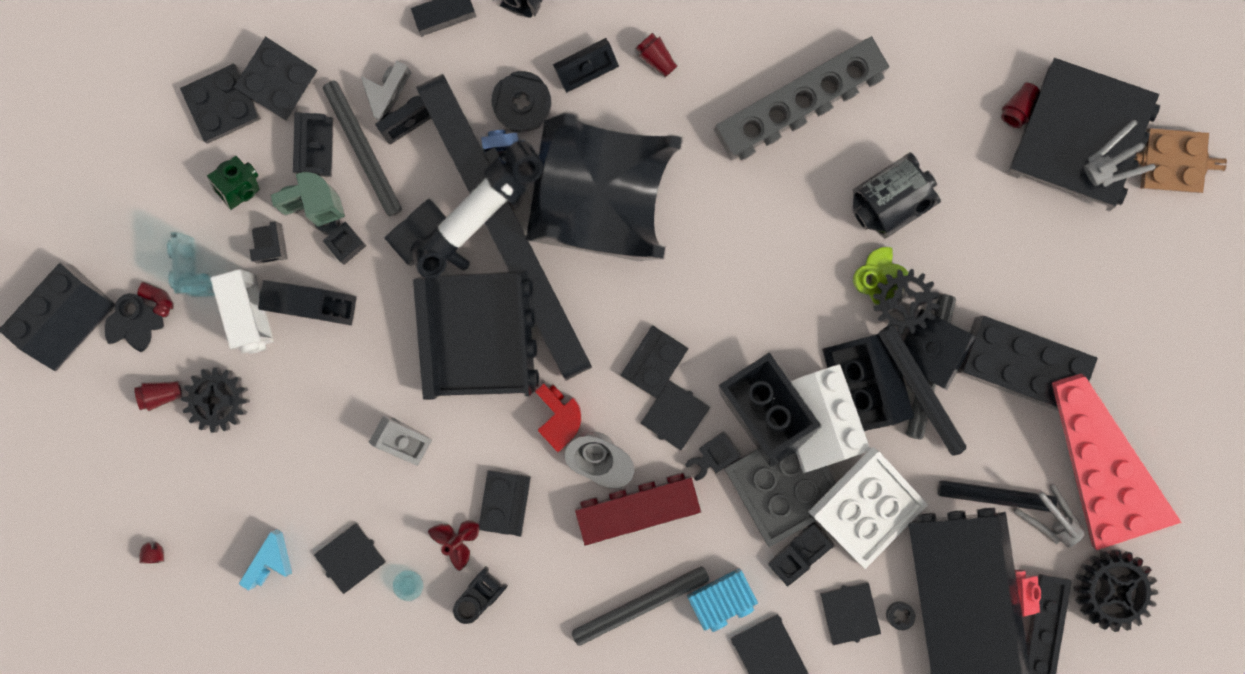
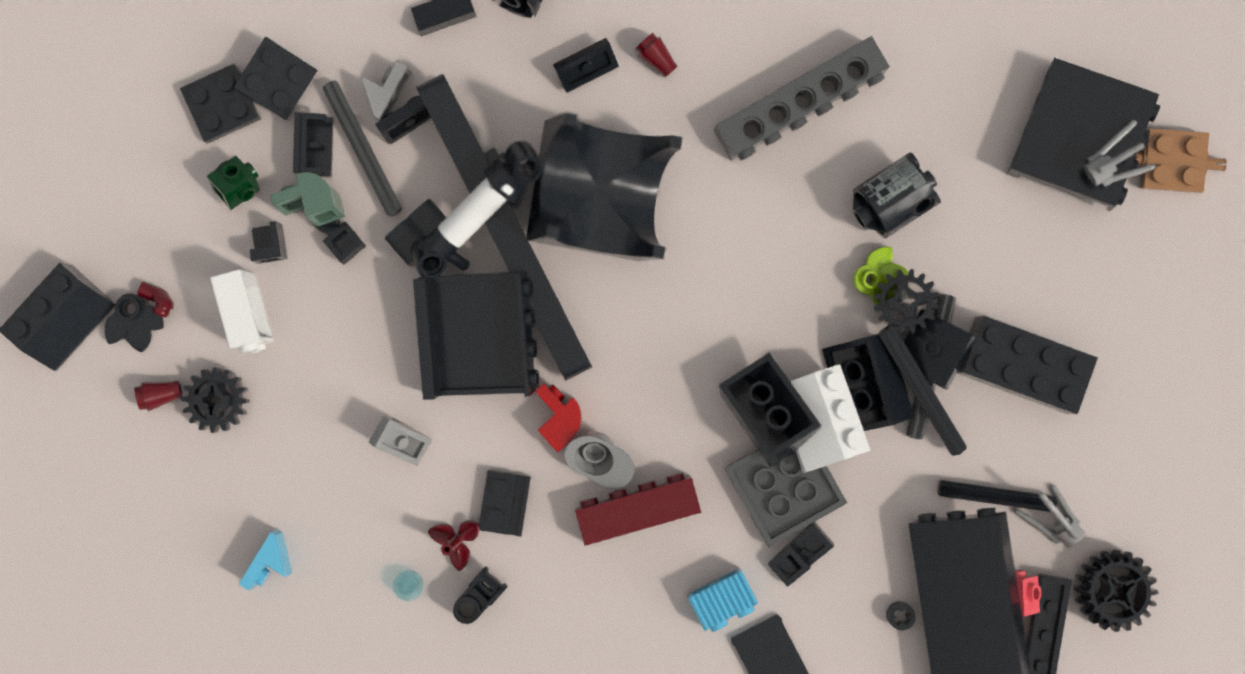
dark red hinge [139,542,164,564] -> none
clear light blue bracket [167,232,215,297] -> none
black slope [258,280,357,326] -> none
black piece [314,523,386,594] -> none
medium blue bracket [481,130,525,152] -> none
black plate [491,71,552,132] -> none
dark grey axle [572,567,709,646] -> none
black plate [621,325,689,398] -> none
black piece [641,380,710,451] -> none
black plate [685,431,741,481] -> none
white plate [809,447,928,569] -> none
black piece [820,582,881,646] -> none
dark red cone [1001,82,1040,128] -> none
coral wing [1052,373,1182,550] -> none

